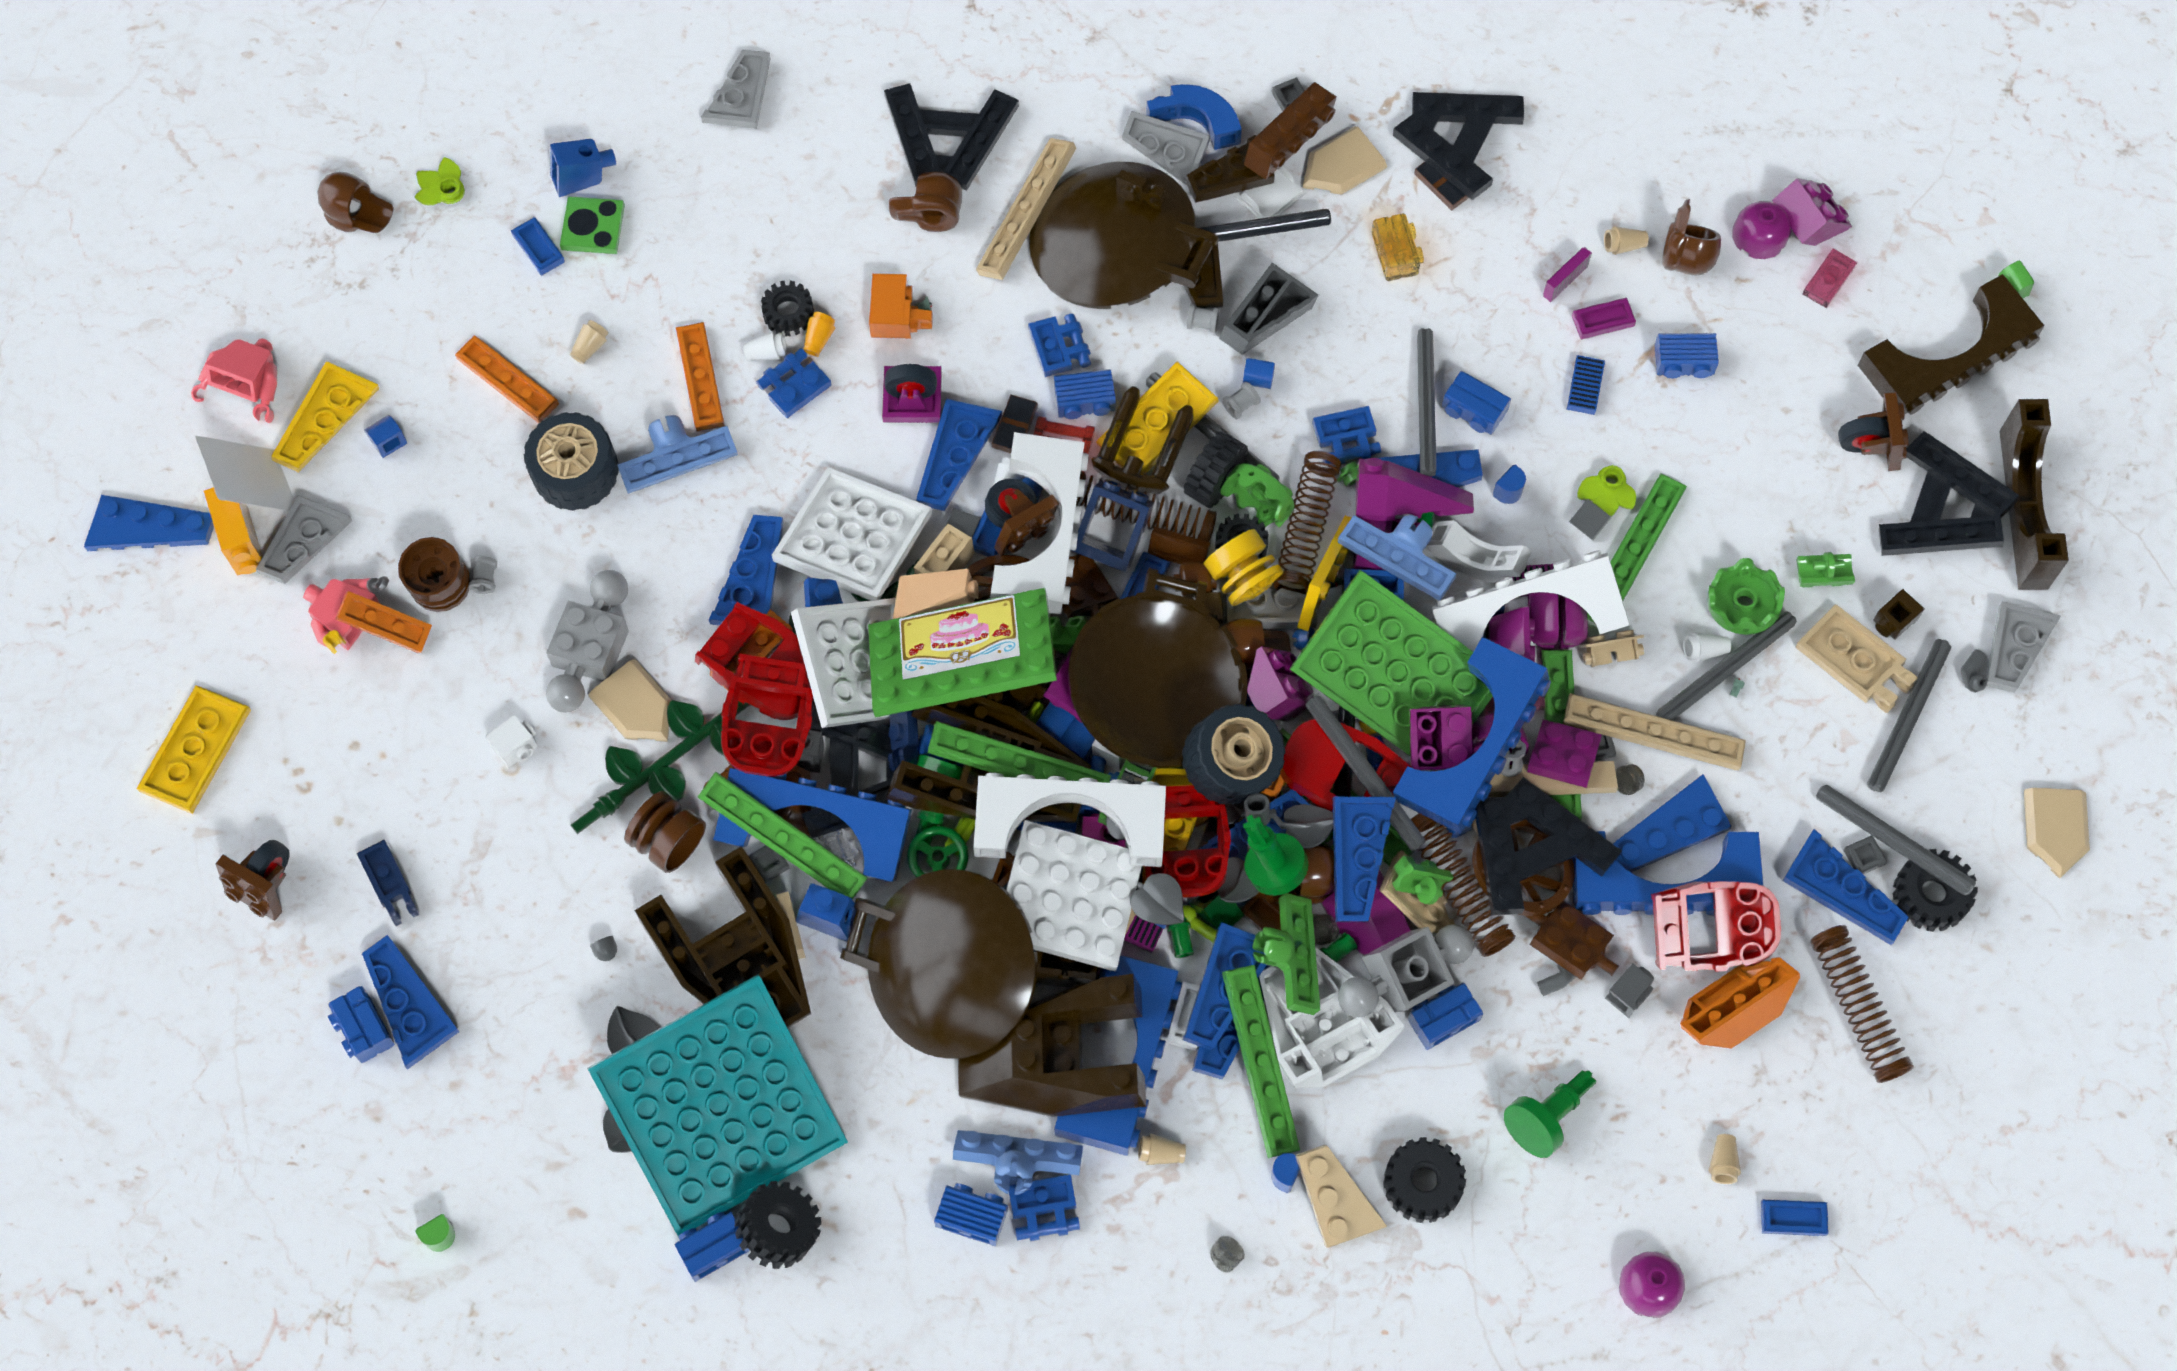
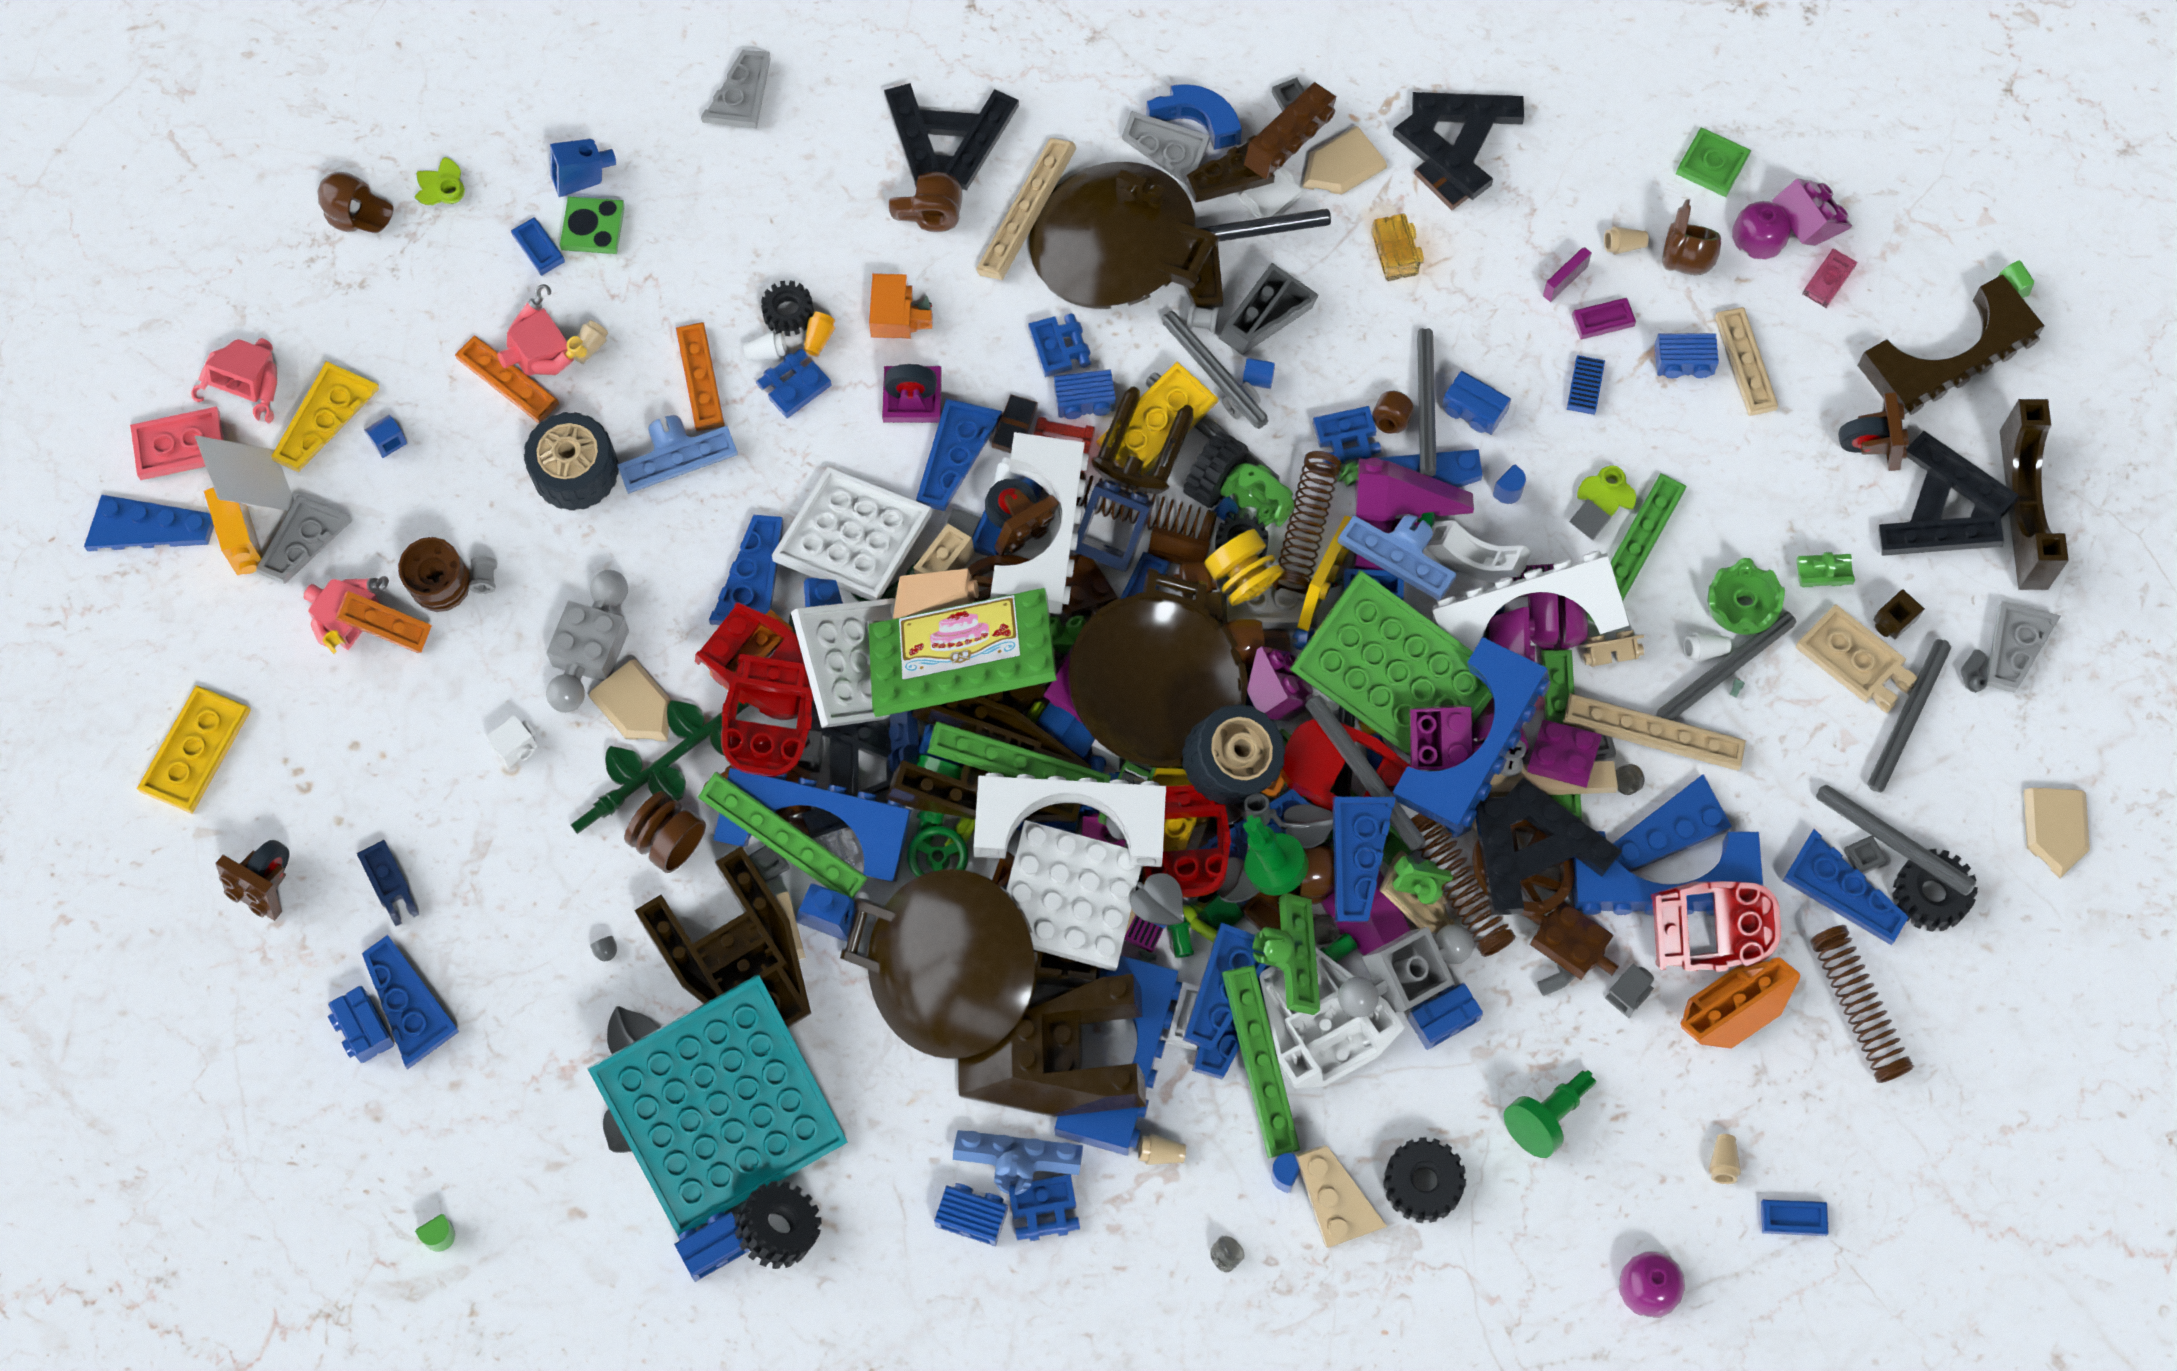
none -> coral plate [130,406,224,481]
none -> coral torso [497,284,587,376]
none -> sand green piece [1138,949,1157,963]
none -> dark grey axle [1162,311,1268,429]
none -> blue hinge [1214,496,1239,521]
none -> reddish brown head [1372,391,1414,434]
none -> bright green tile [1676,127,1751,197]
none -> tan tile [1715,307,1778,416]

